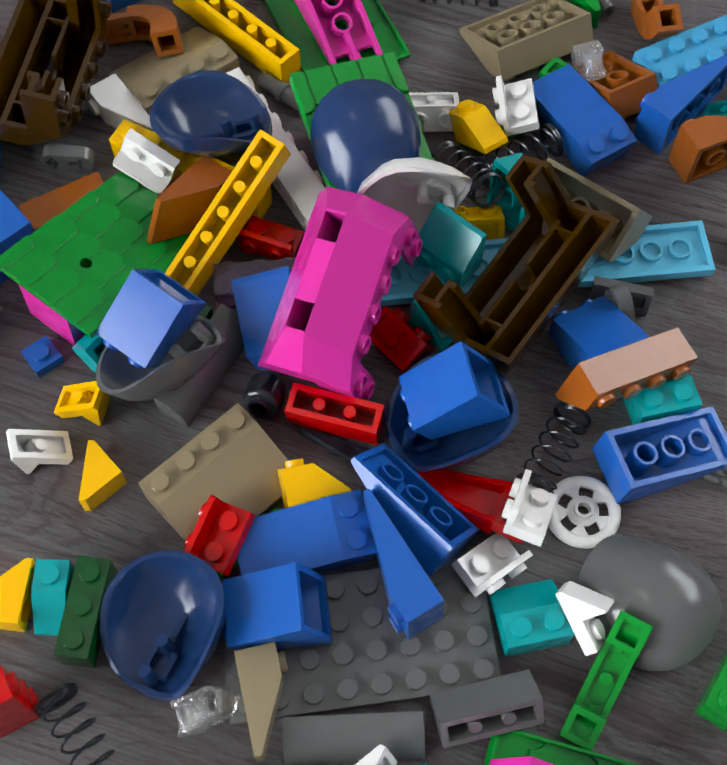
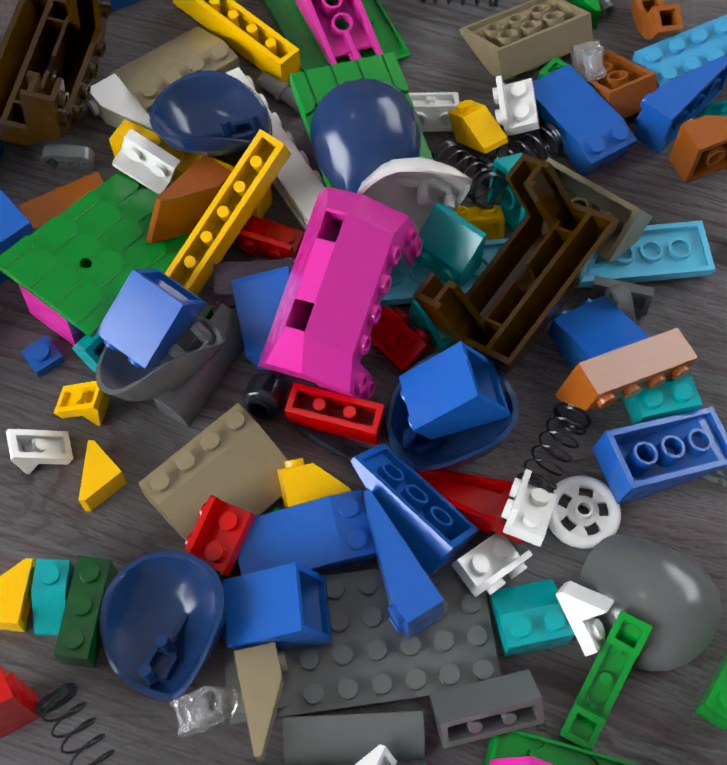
dark orange arch [105,5,184,57] -> none

